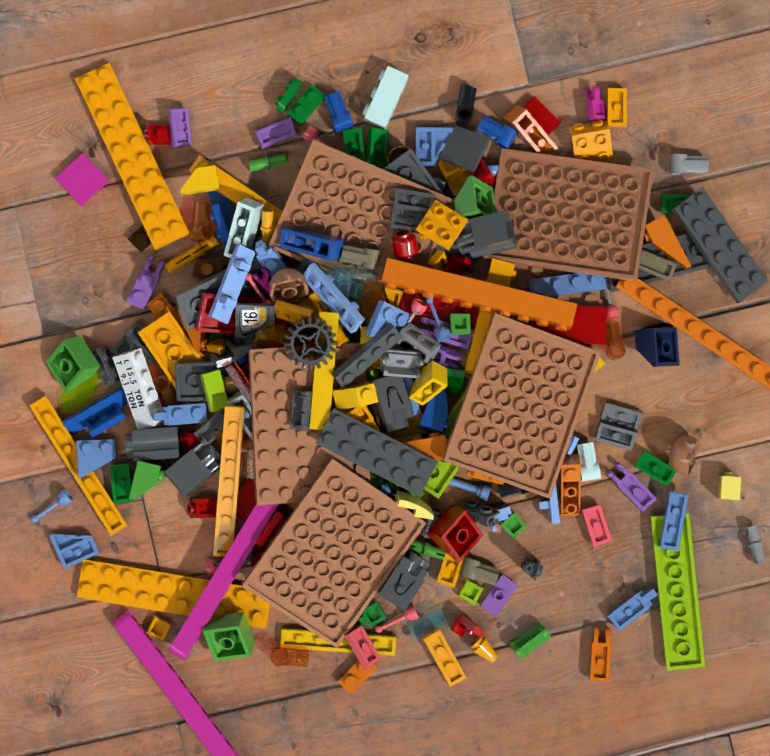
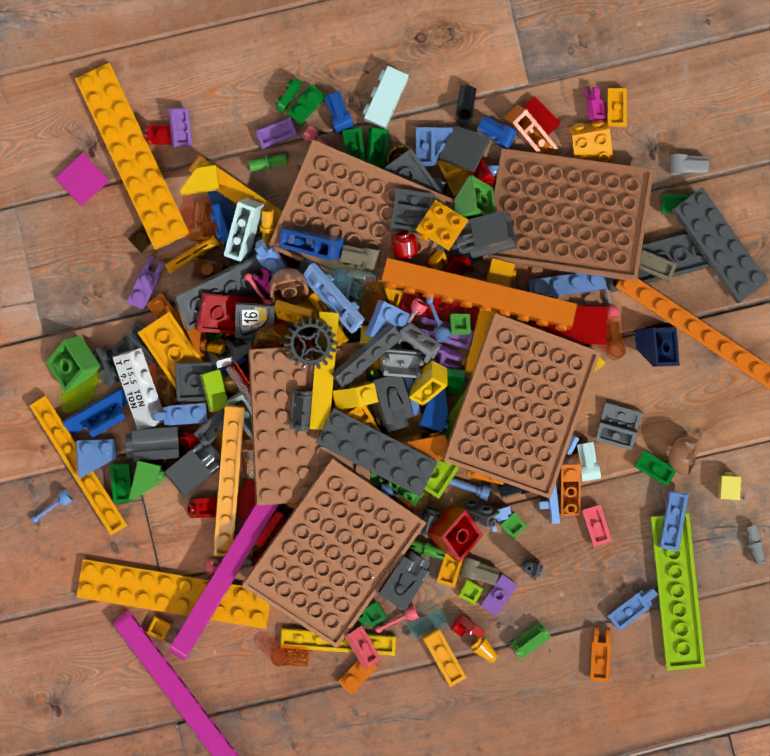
medium blue wing [49,534,100,569] -> none
bright green slope [203,612,255,661] -> none
light blue hinge [208,244,256,324] -> none
light yellow slope [395,491,434,520] -> none
medium lavender hinge [606,461,657,512] -> none
orange slope [644,215,692,270] -> none

